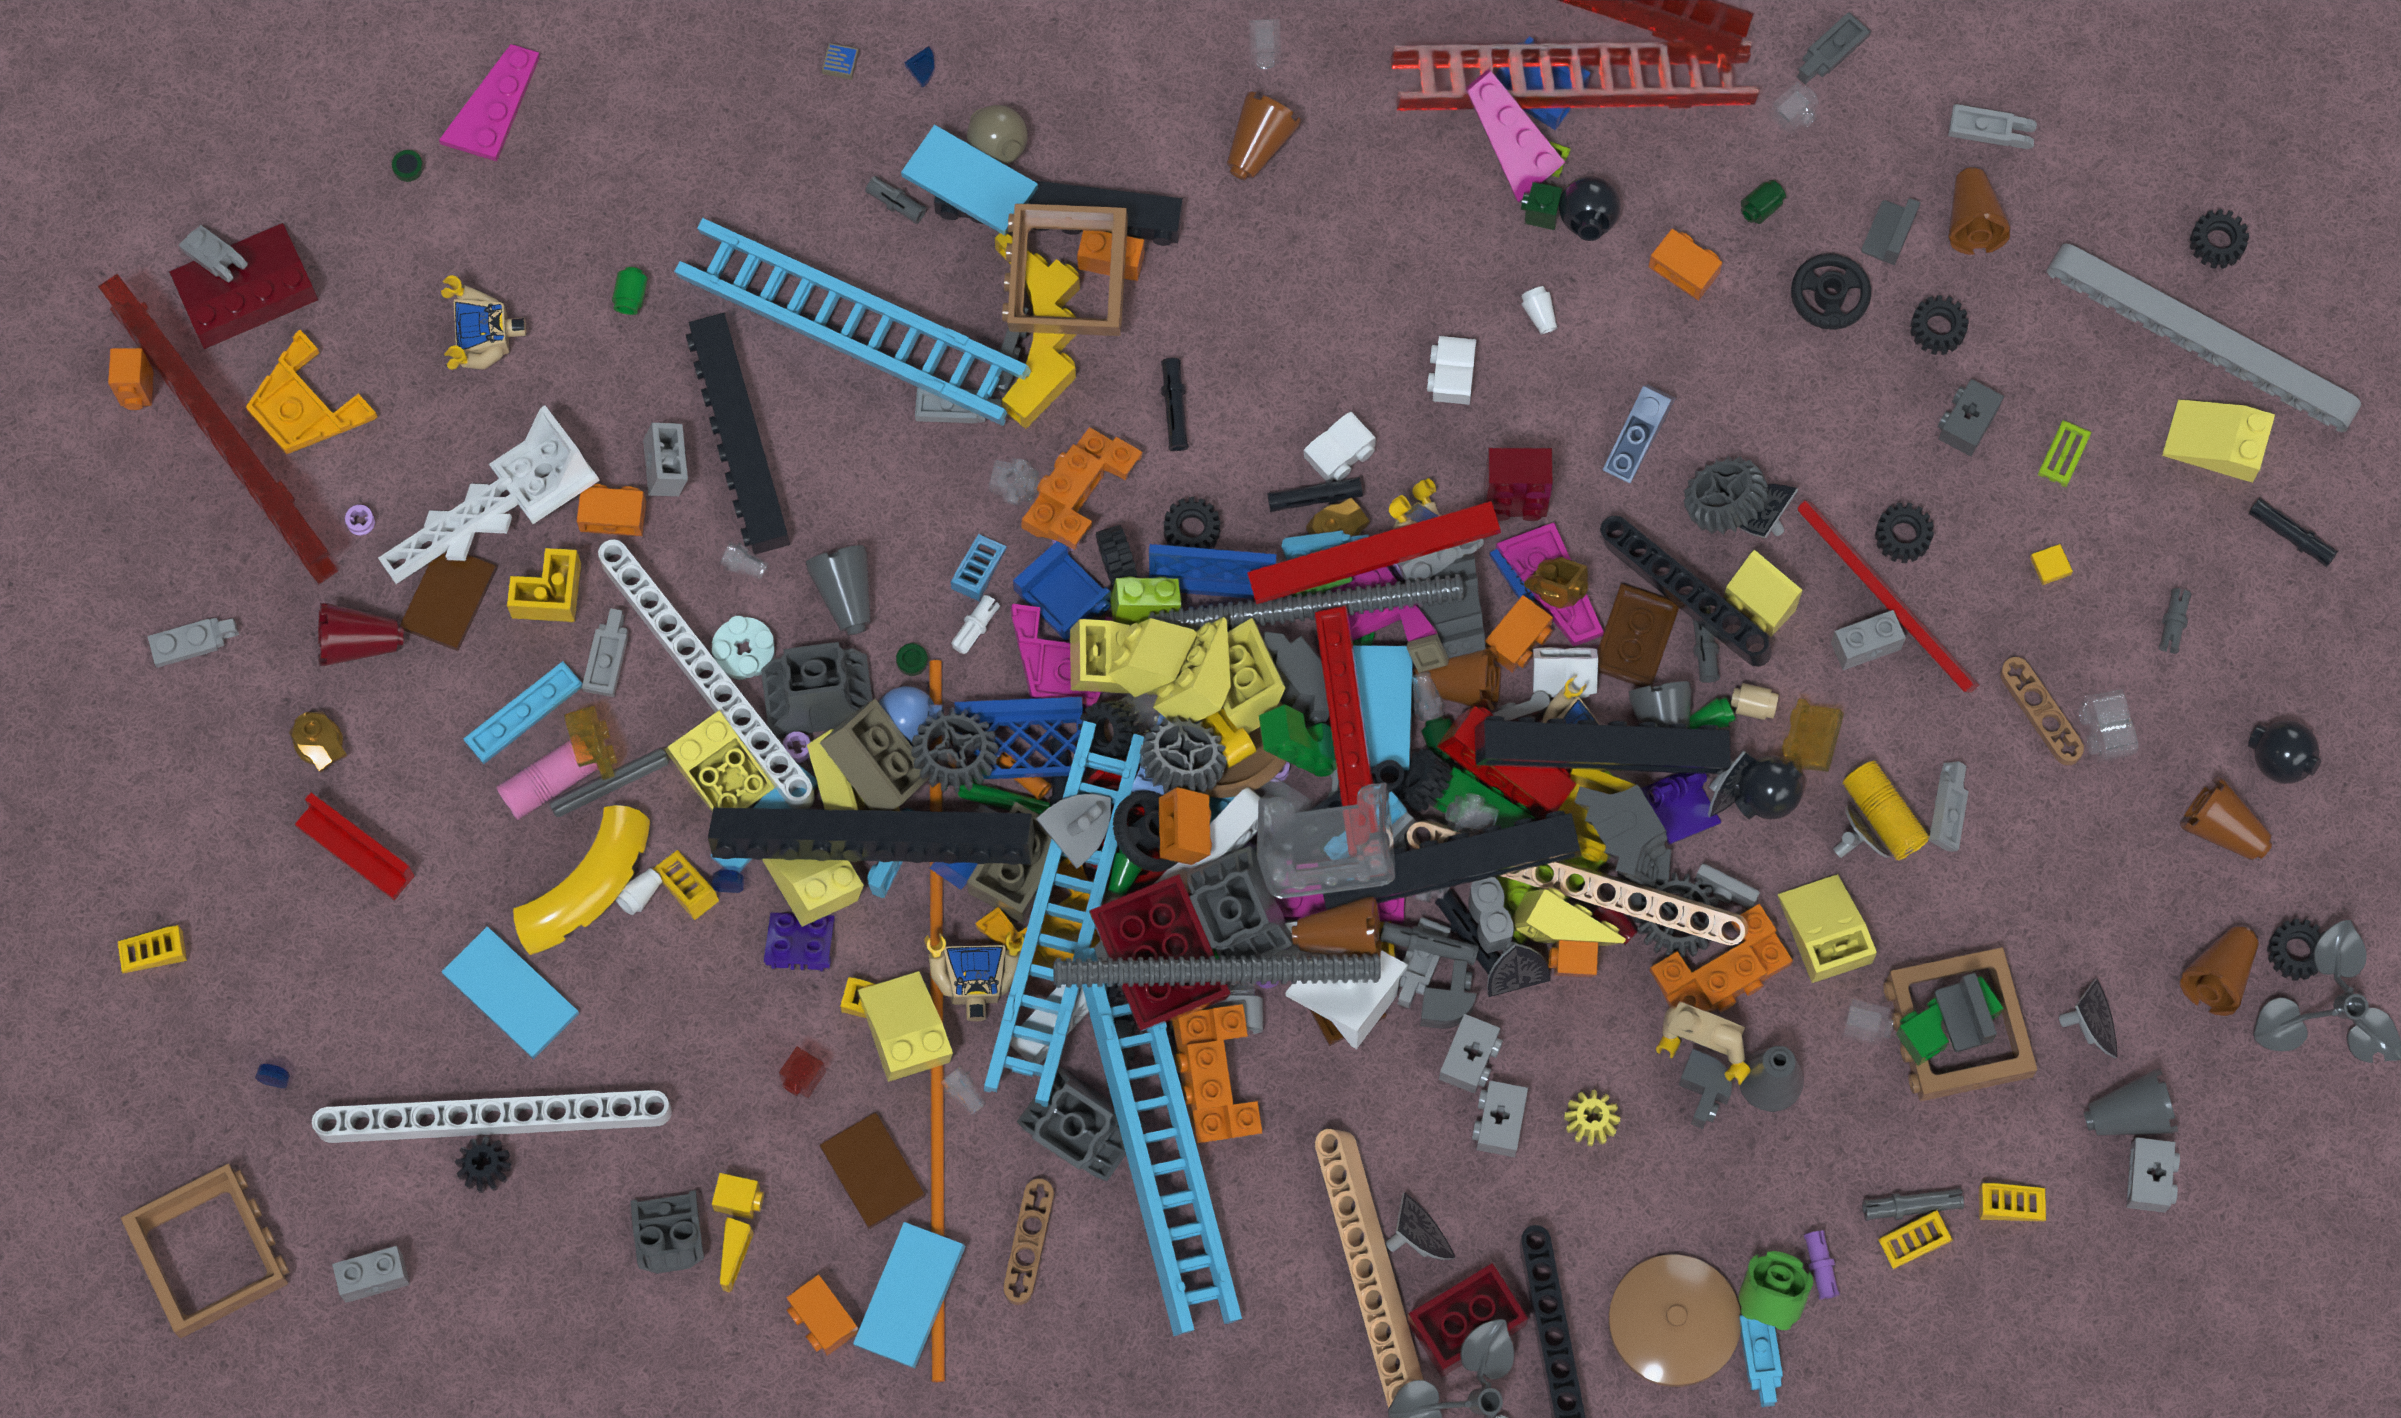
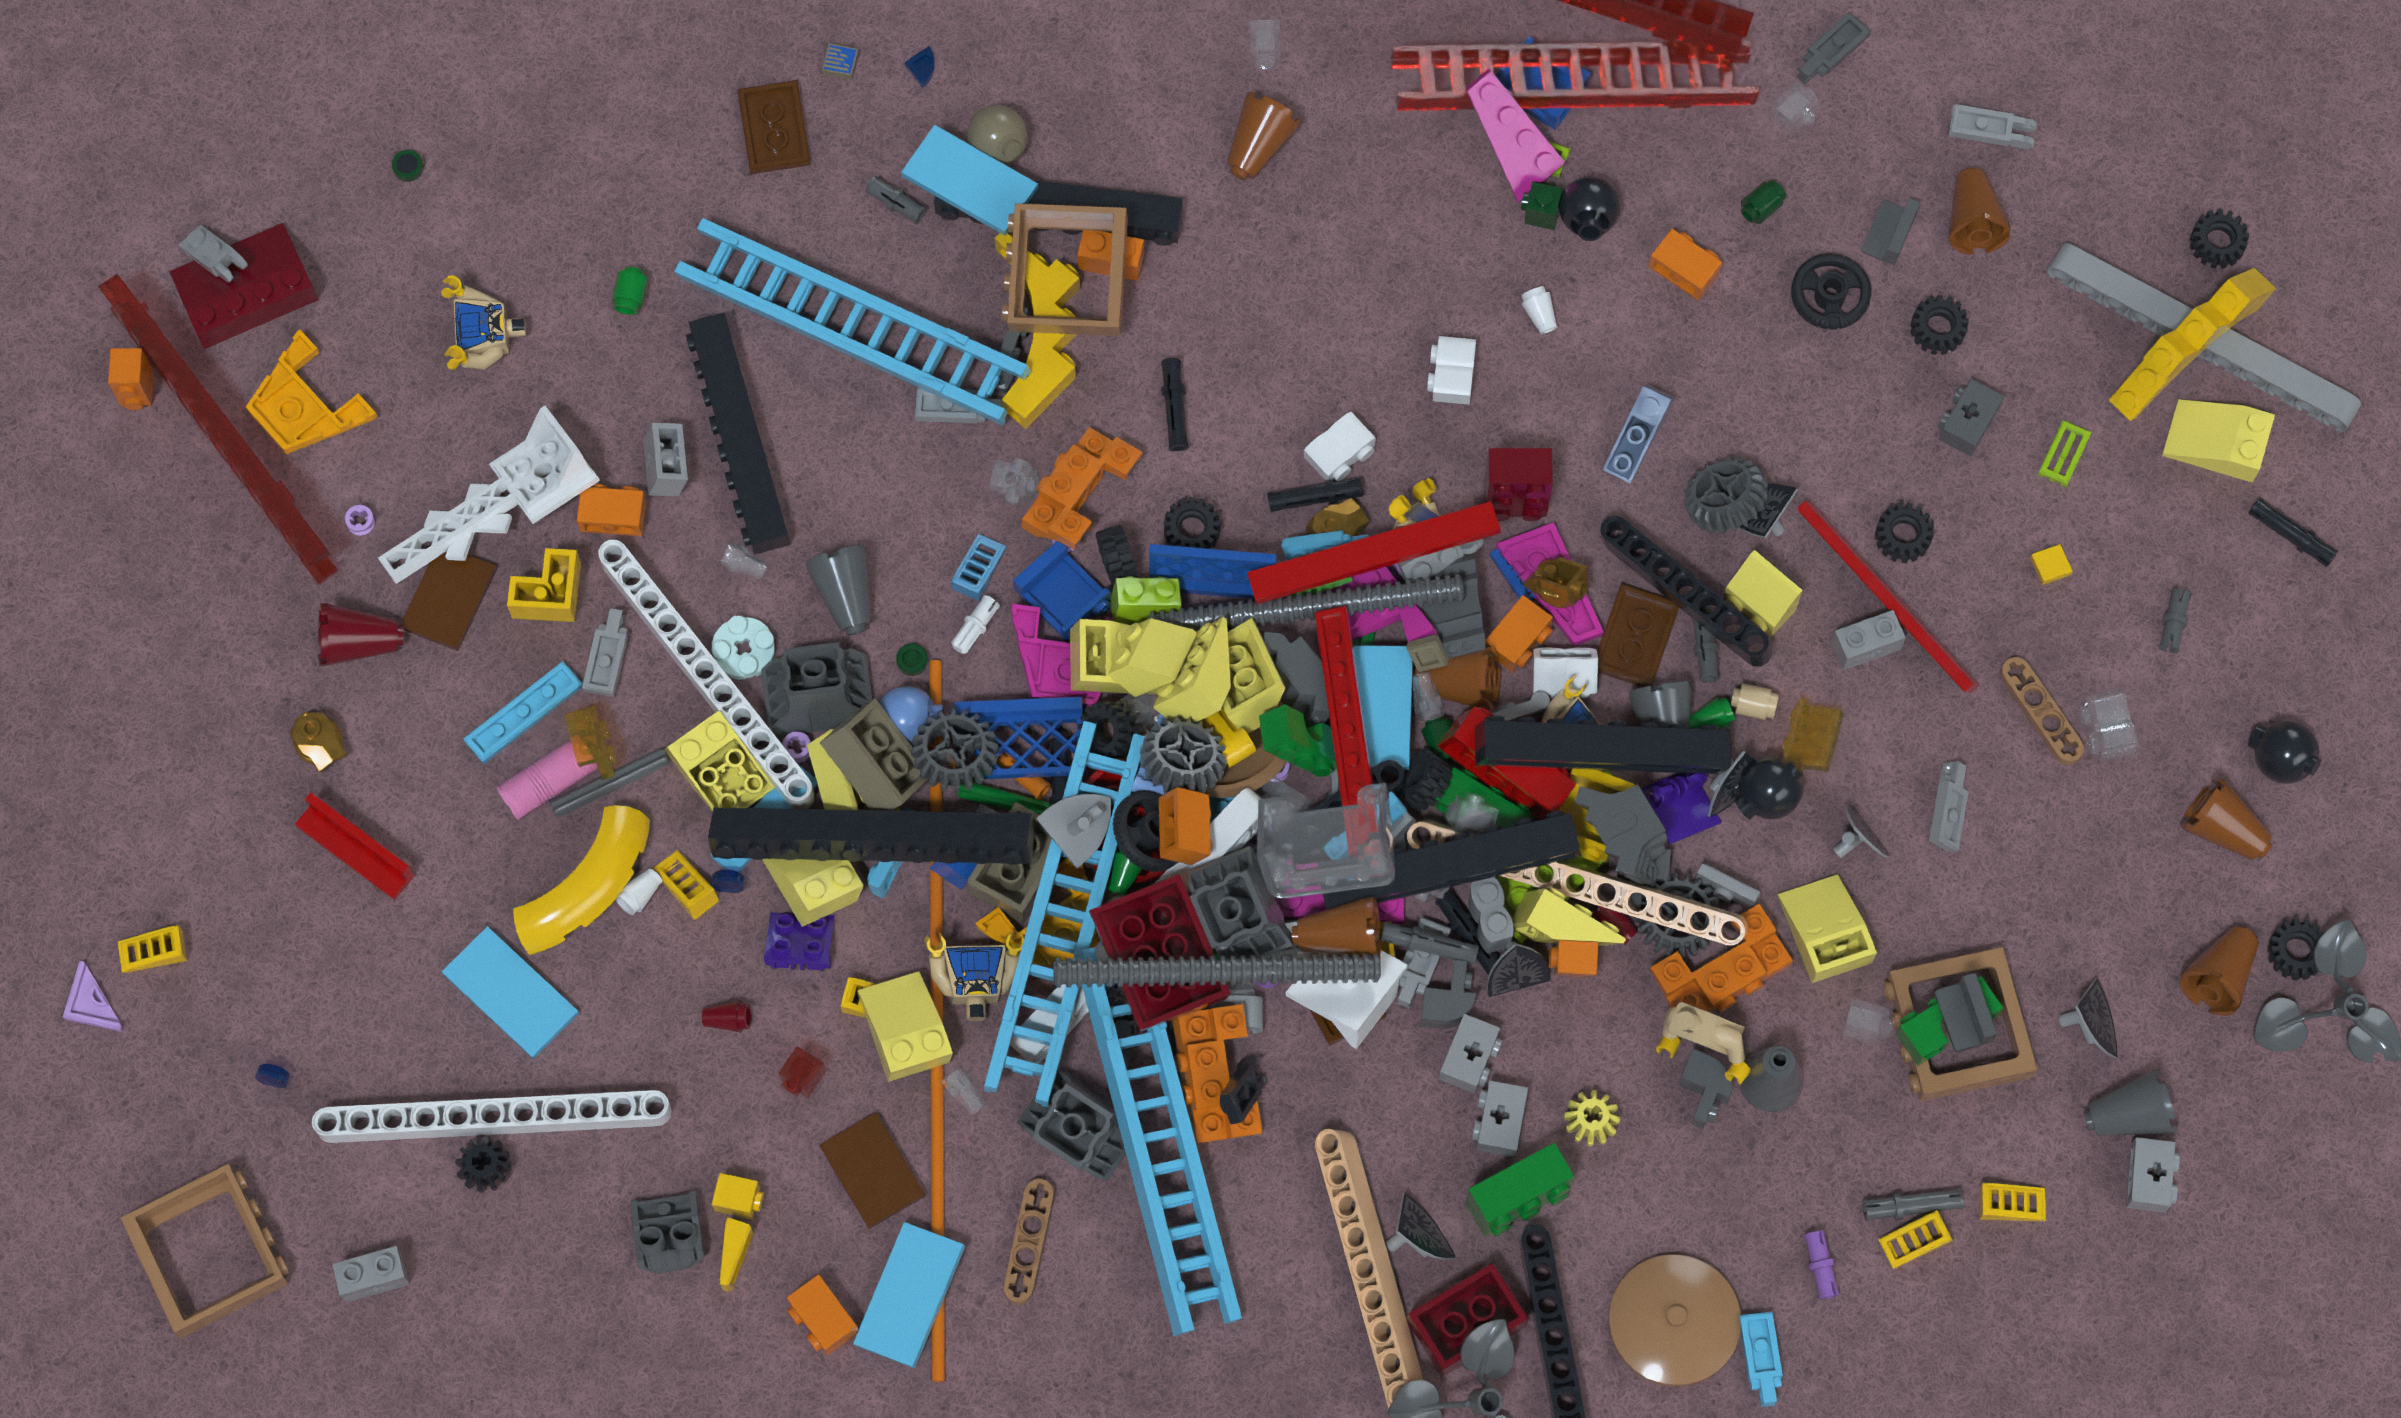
light grey hinge [147,618,239,668] -> none
dark pink wing [439,44,540,161] -> none
bright green brick [1739,1251,1813,1330] -> none
yellow piece [1842,760,1930,860] -> none
none -> lavender tile [63,961,123,1032]
none -> dark red cone [702,1000,752,1033]
none -> reddish brown tile [737,80,811,175]
none -> black hinge [1220,1055,1266,1125]
none -> green brick [1465,1143,1574,1237]
none -> yellow arch [2109,268,2277,421]

